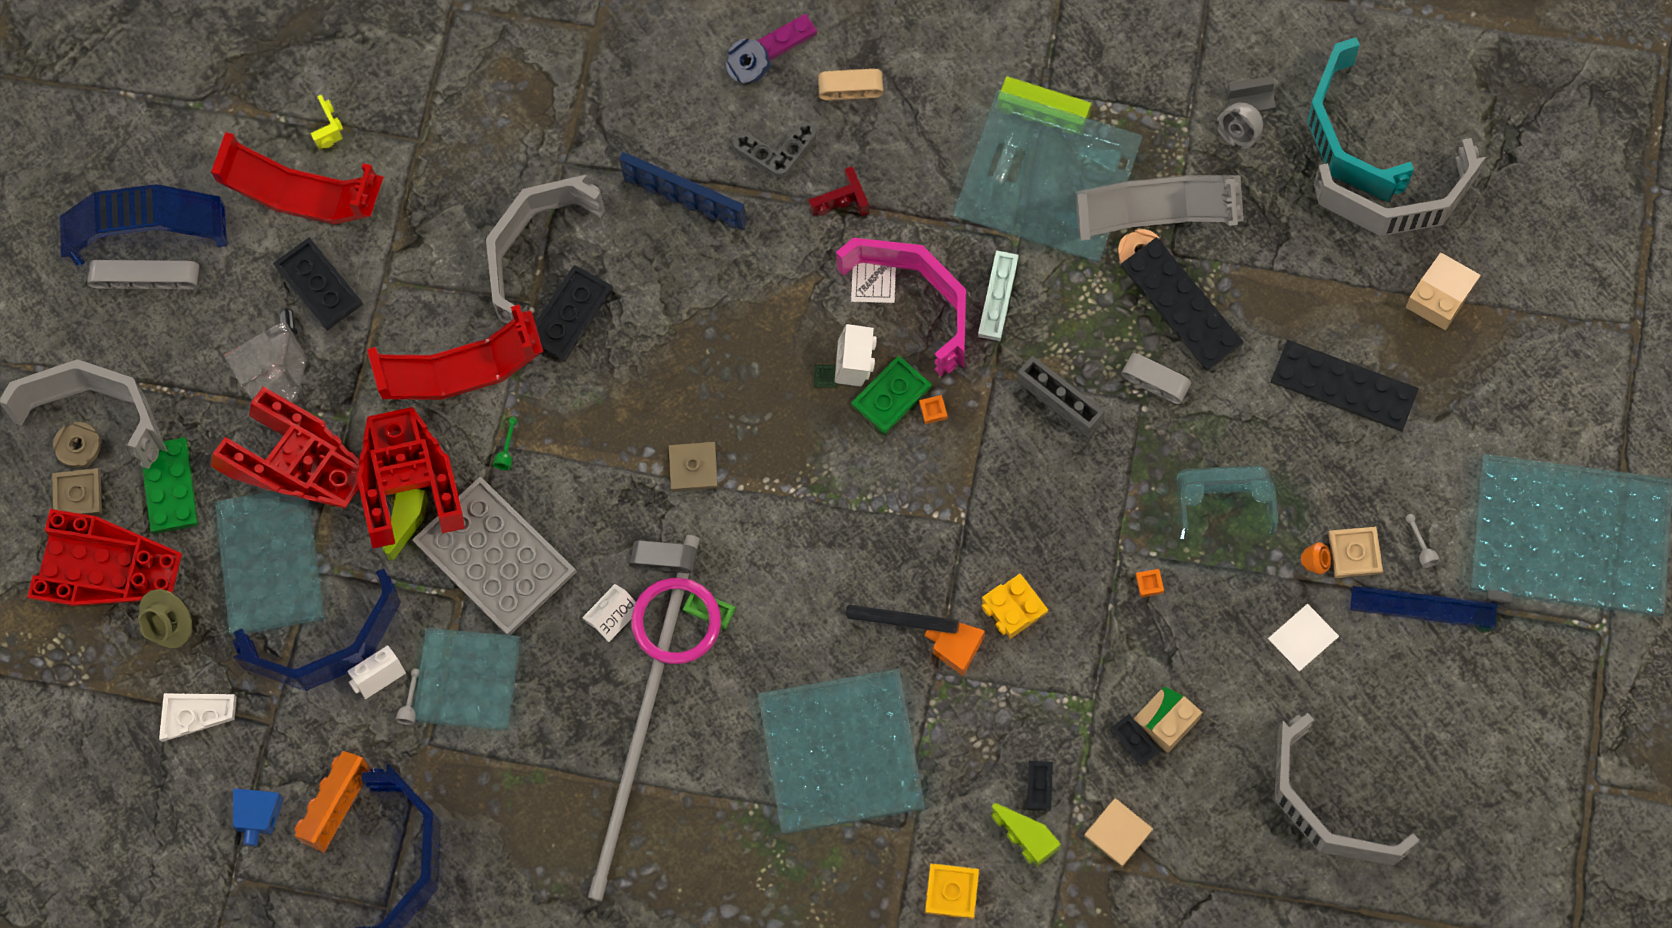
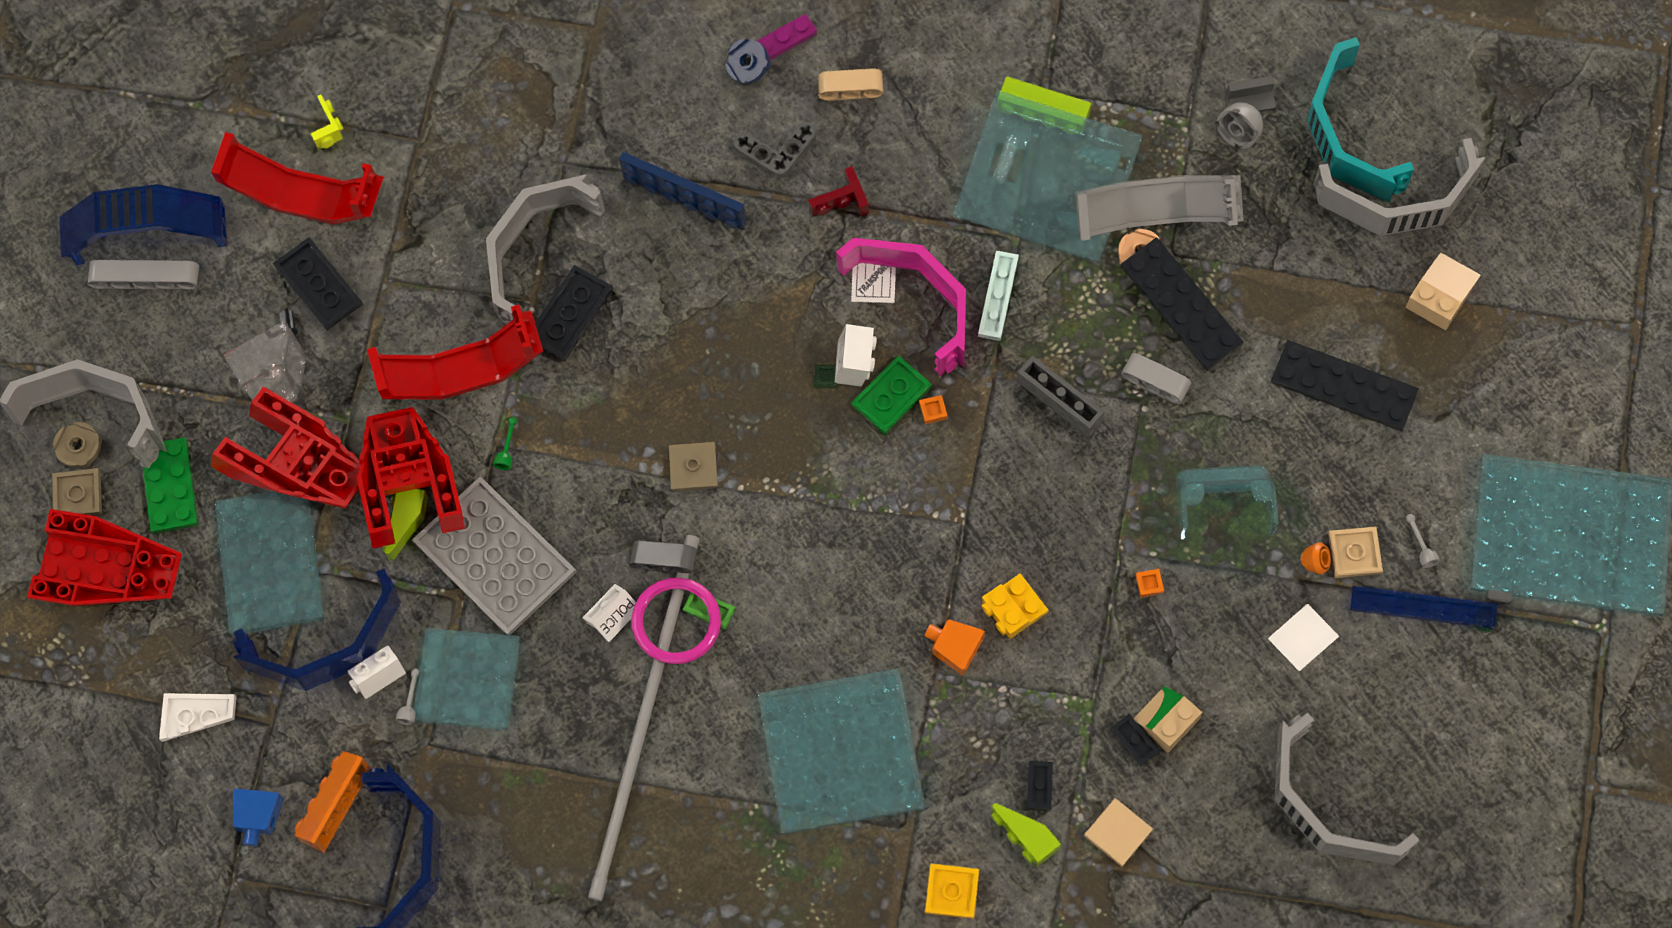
olive helmet [138,589,192,648] -> none
black axle [845,605,959,634] -> none

